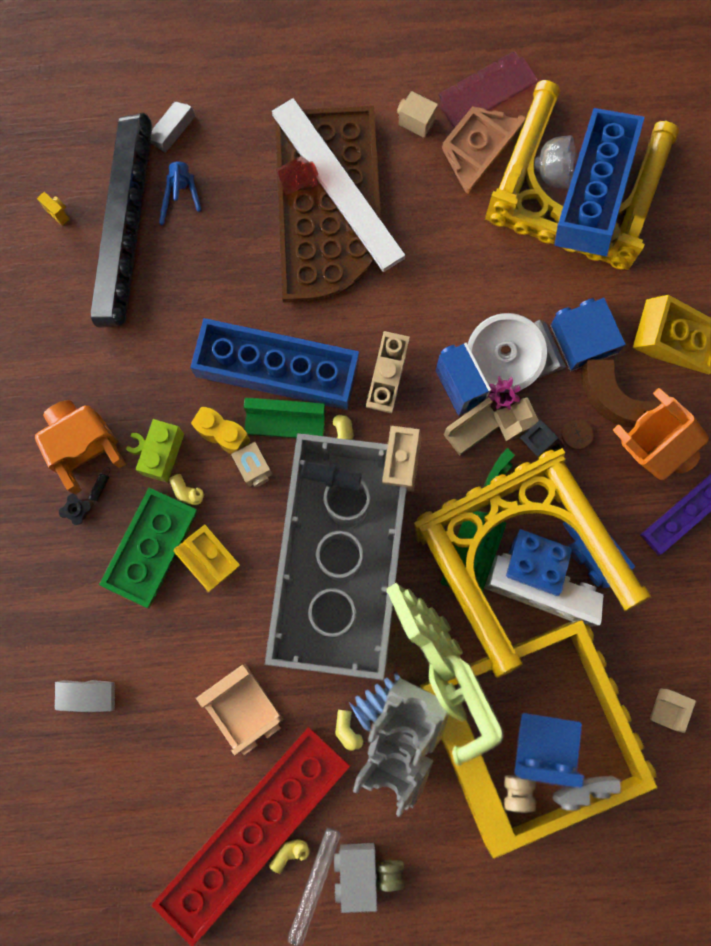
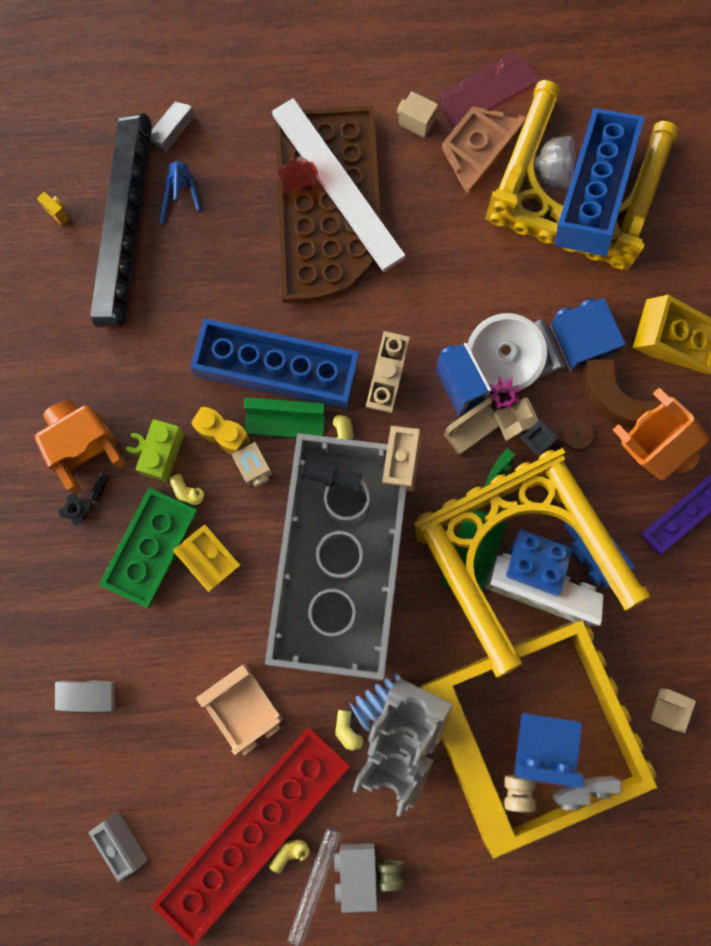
yellowish green plate [387,583,503,765] -> none
none -> light grey slope [88,812,148,882]

